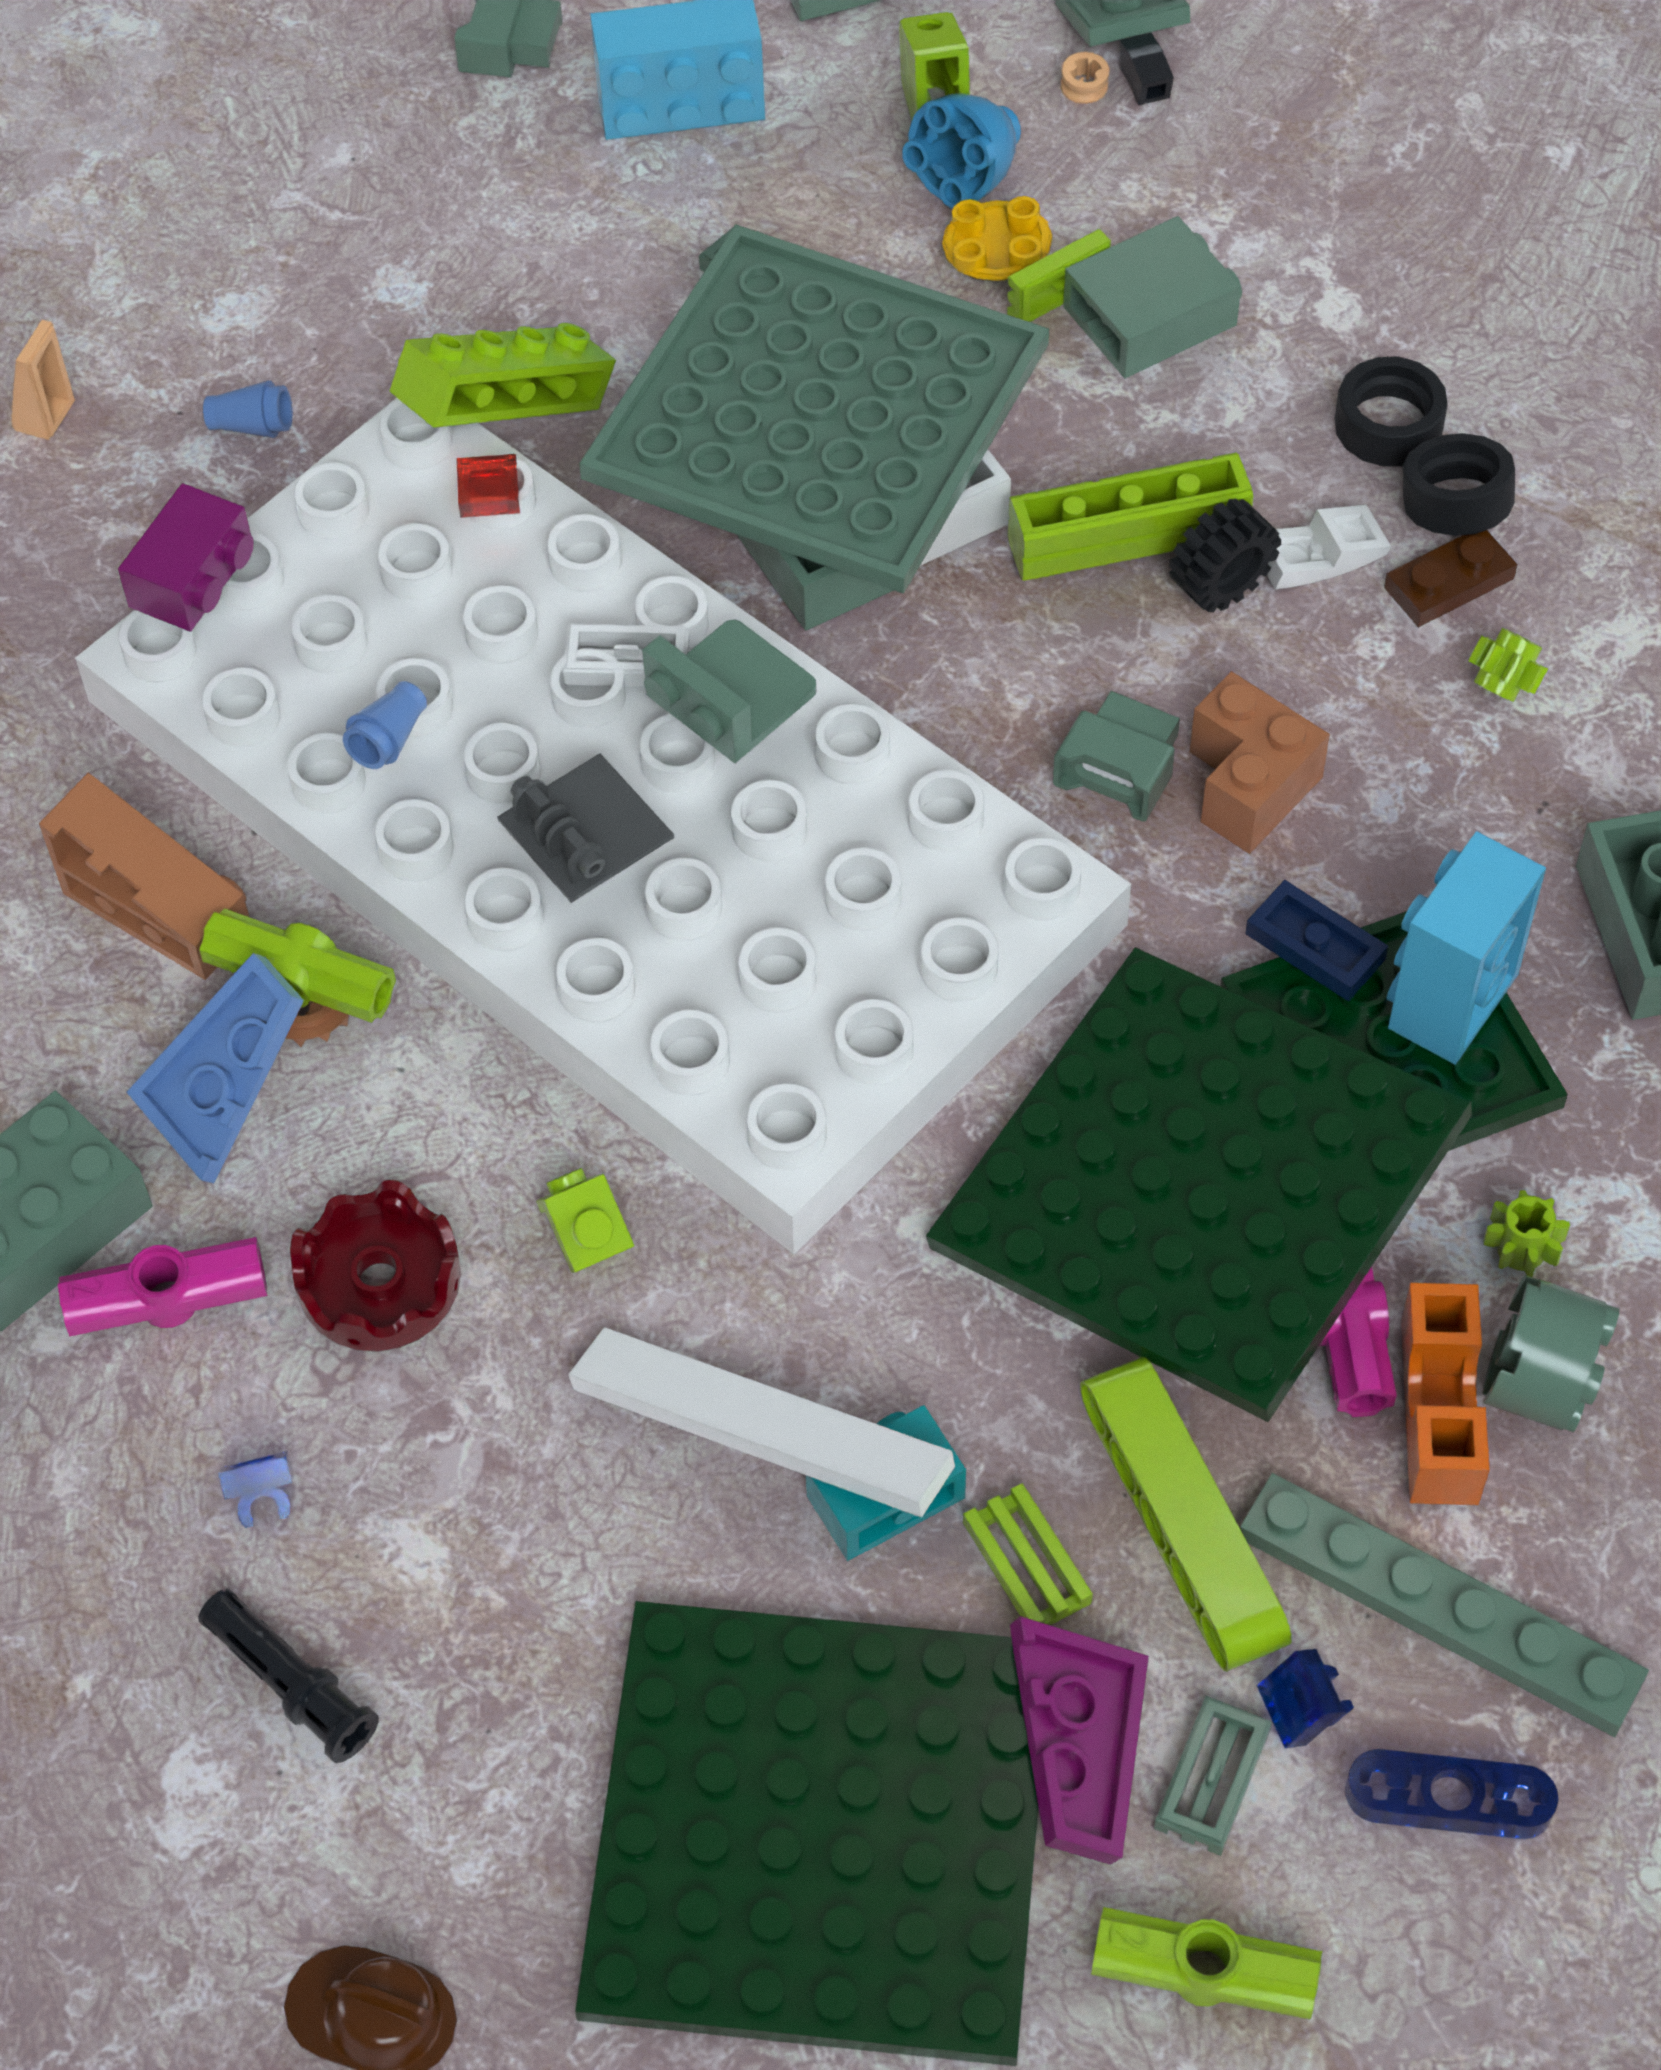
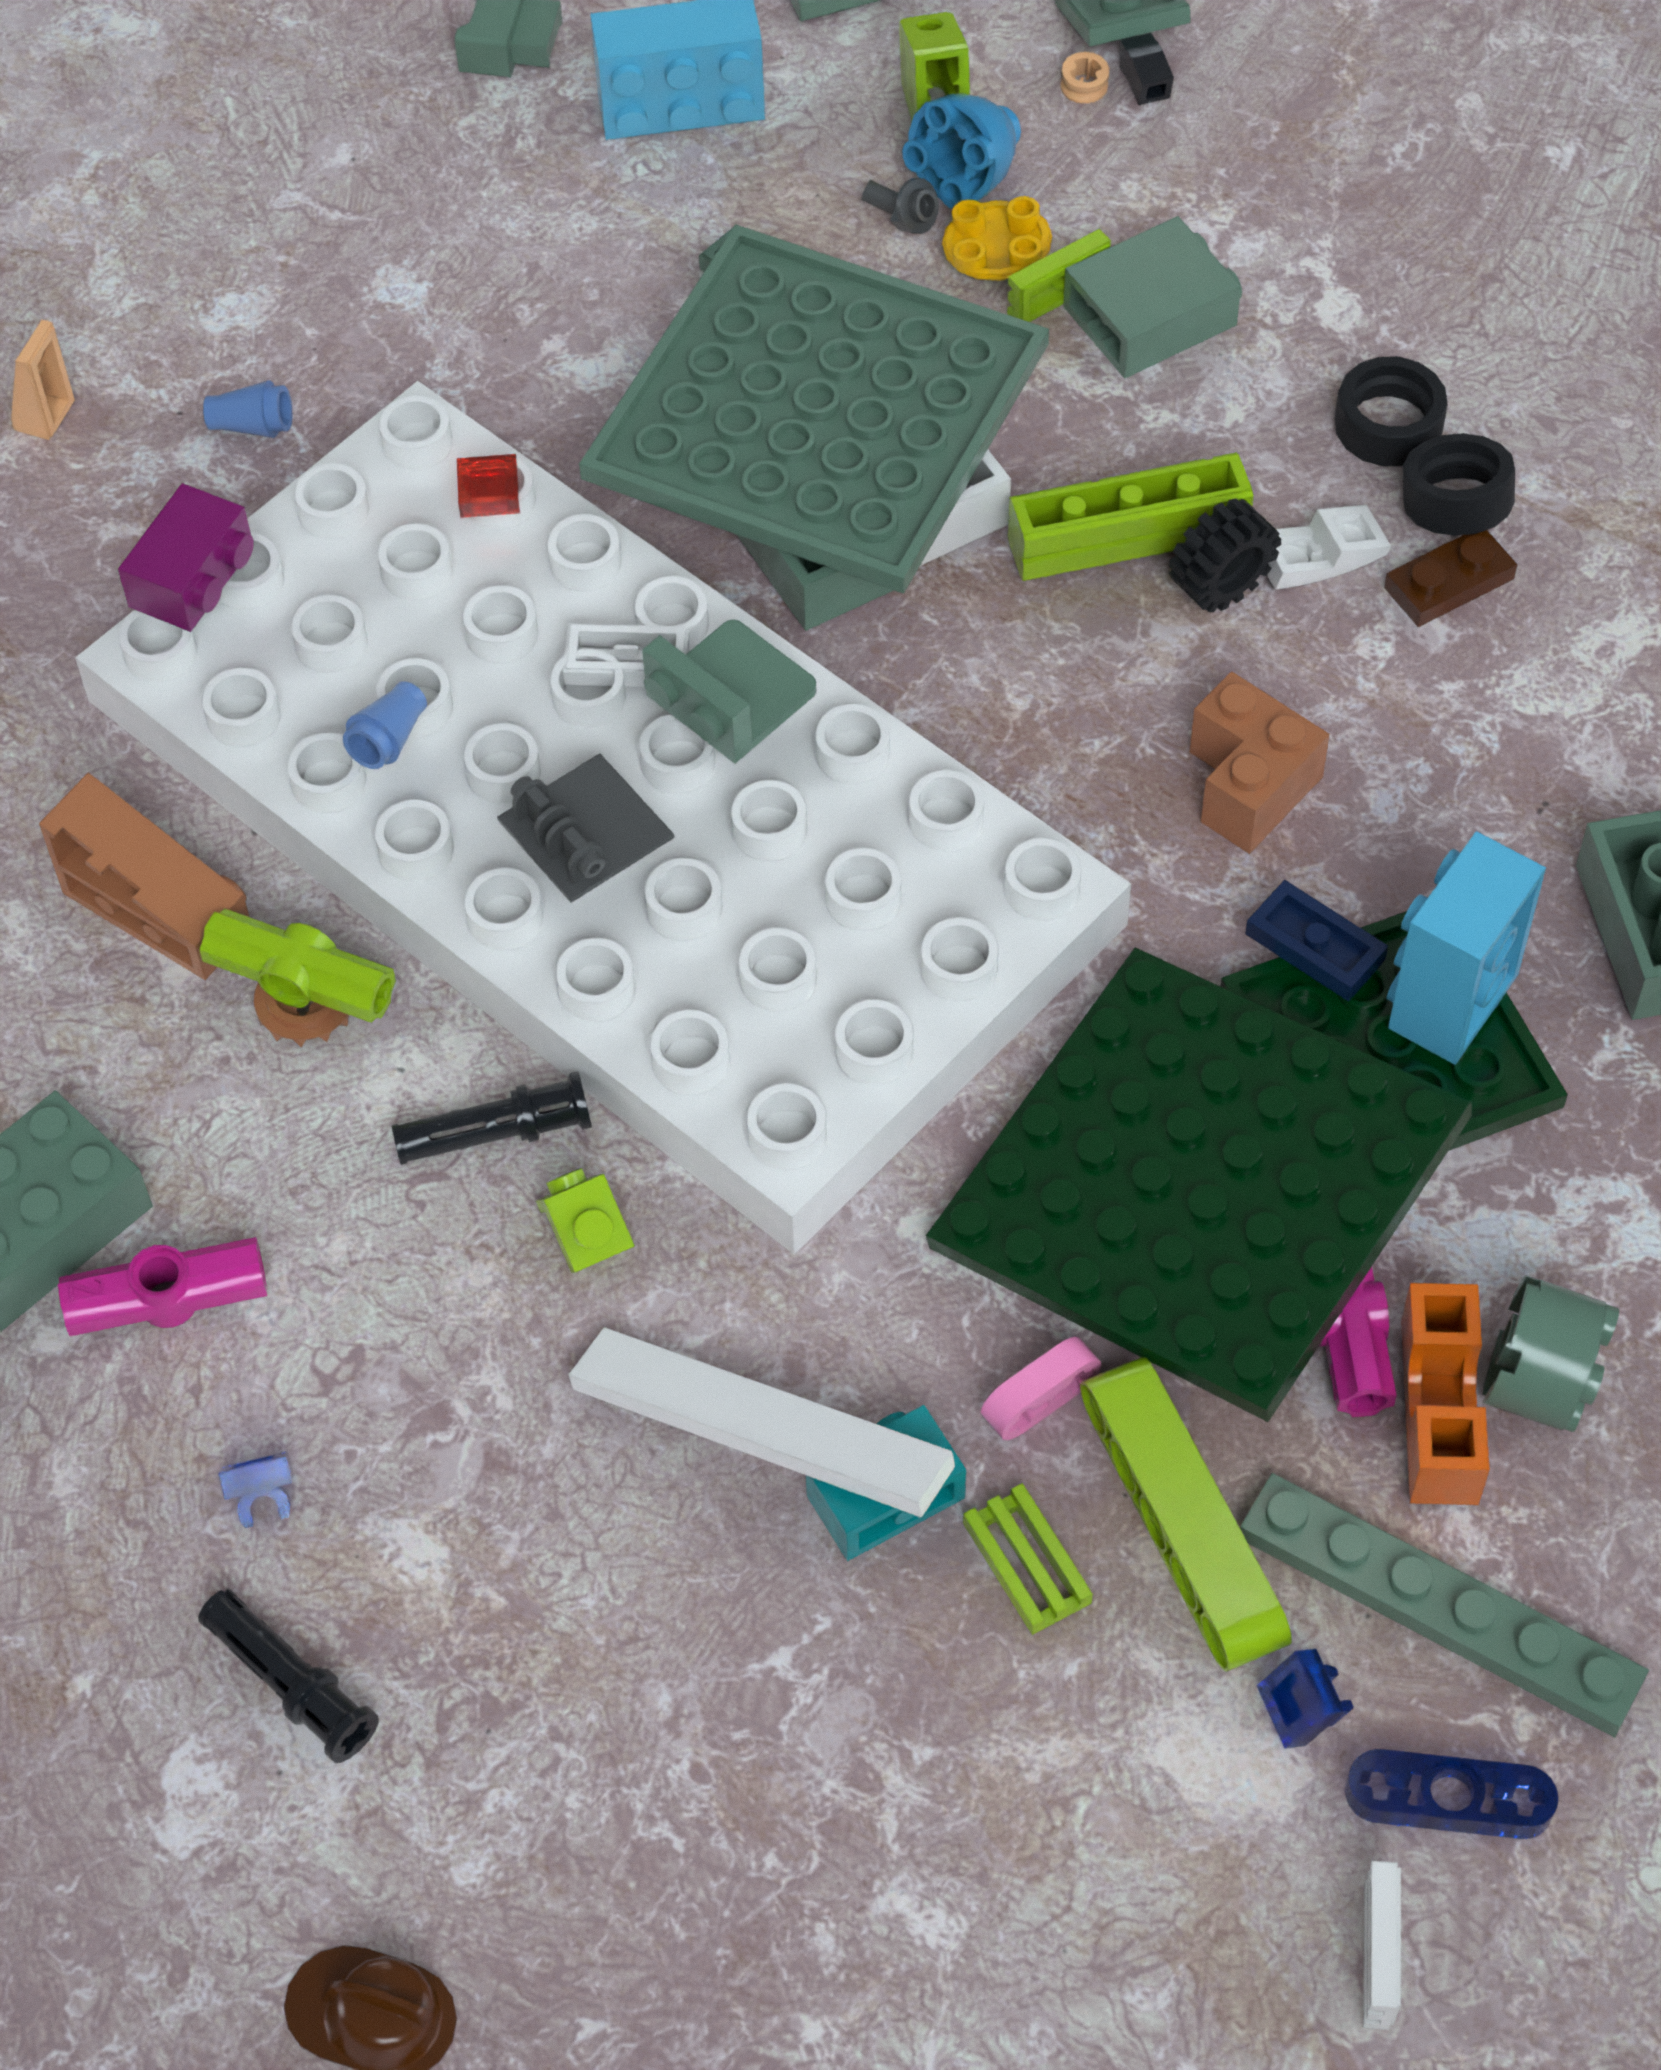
medium blue wing [127,953,304,1184] -> none
dark red plate [290,1180,461,1352] -> none
lime brick [389,323,616,428] -> none
dark green plate [575,1601,1038,2066] -> none
magenta wing [1009,1616,1149,1865] -> none
sand green piece [1053,691,1180,822] -> none
lime piece [1091,1907,1322,2020] -> none
sand green tile [1154,1695,1272,1856] -> none
lime gear [1468,627,1548,702] -> none
lime gear [1483,1190,1570,1277] -> none
none -> black pin [392,1071,592,1165]
none -> dark grey plate [861,178,939,234]
none -> bright pink beam [980,1337,1102,1440]
none -> white tile [1363,1861,1401,2030]

